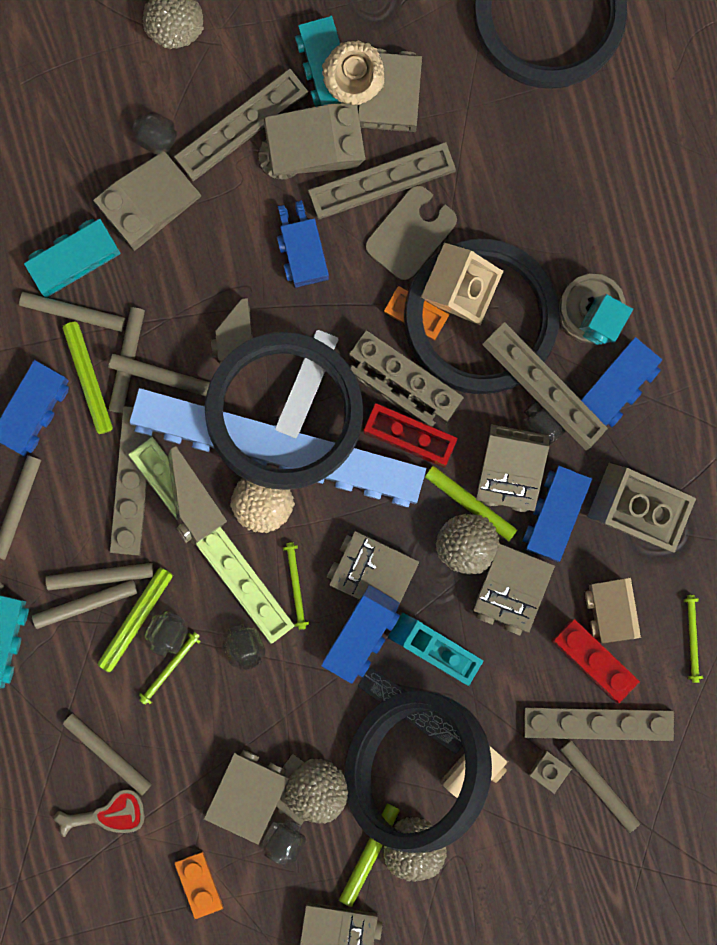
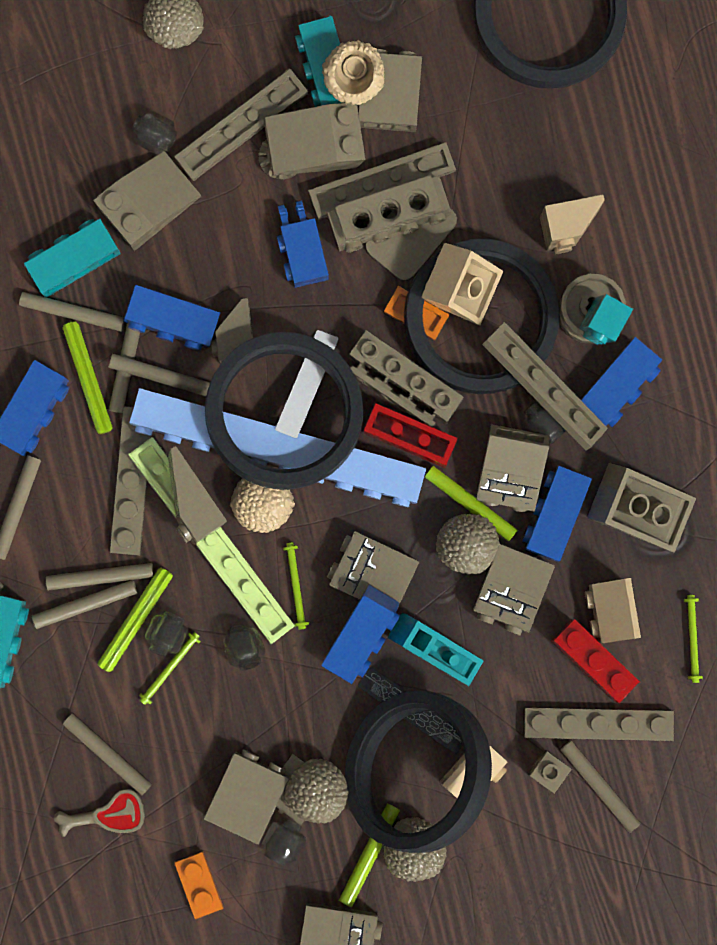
none -> blue brick [123,285,220,351]
none -> dark tan brick [327,175,450,253]
none -> tan slope [540,195,605,254]

